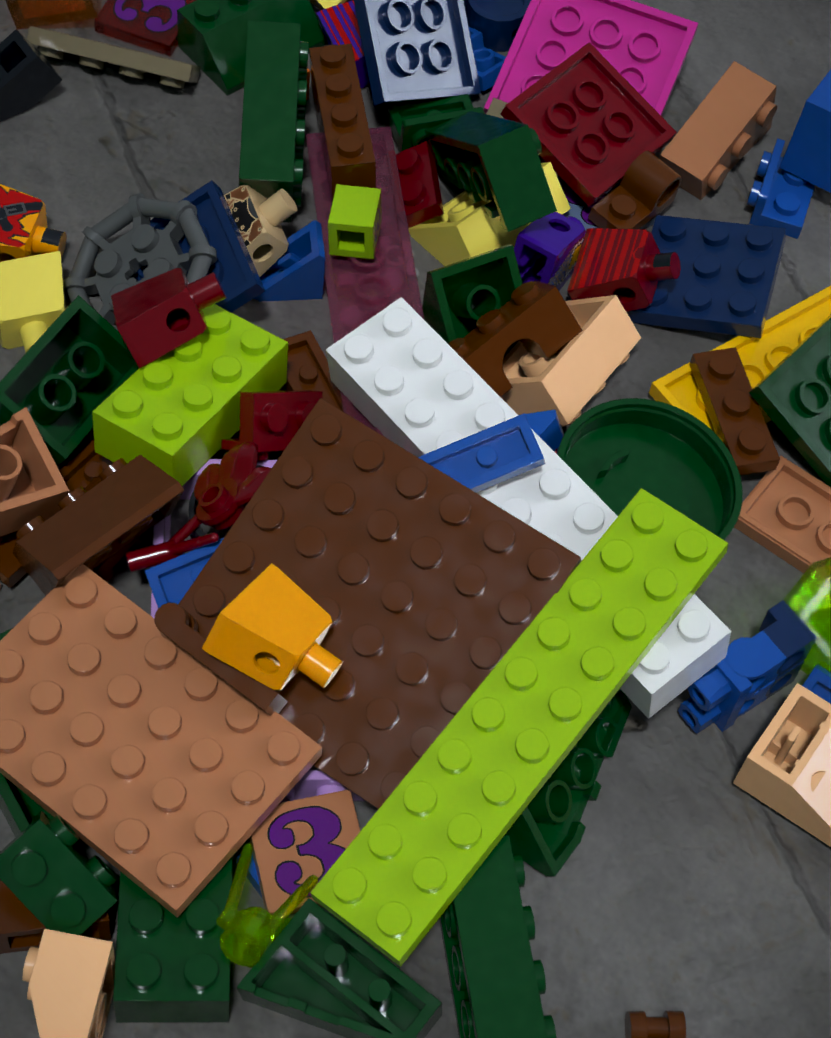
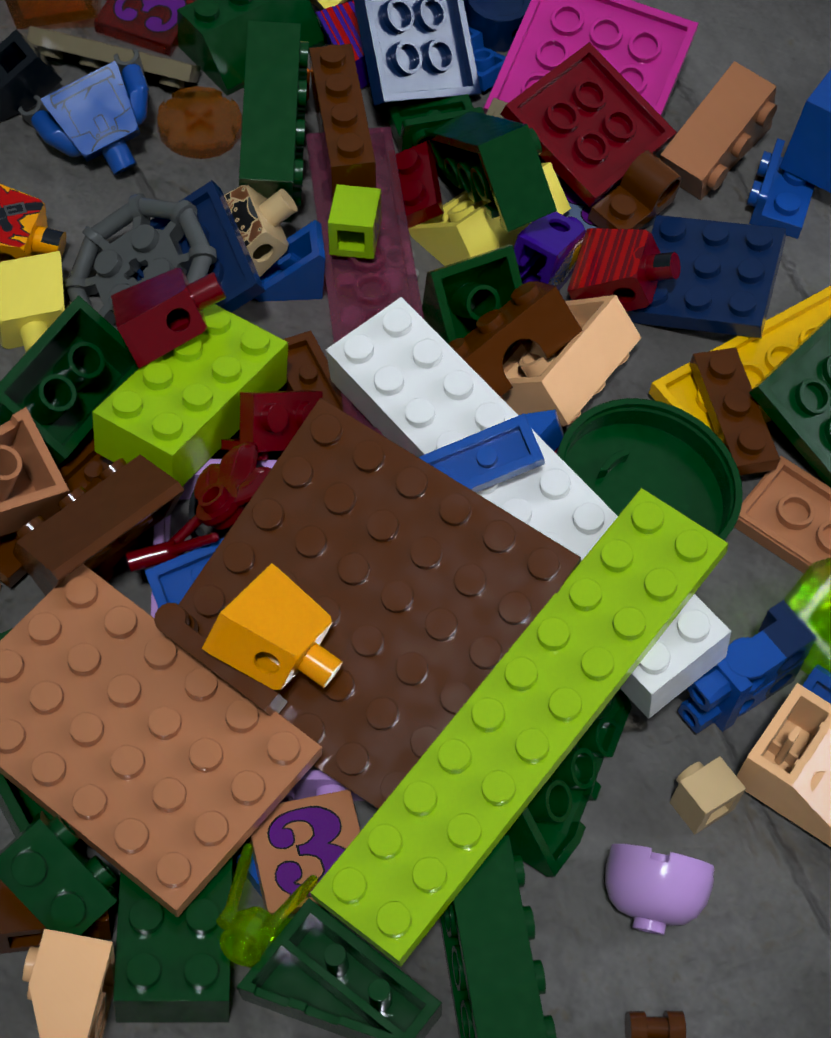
none -> blue torso [18,48,149,175]
none -> clear orange tile [157,86,242,159]
none -> lavender cylinder [605,844,714,935]
none -> tan plate [669,756,746,835]

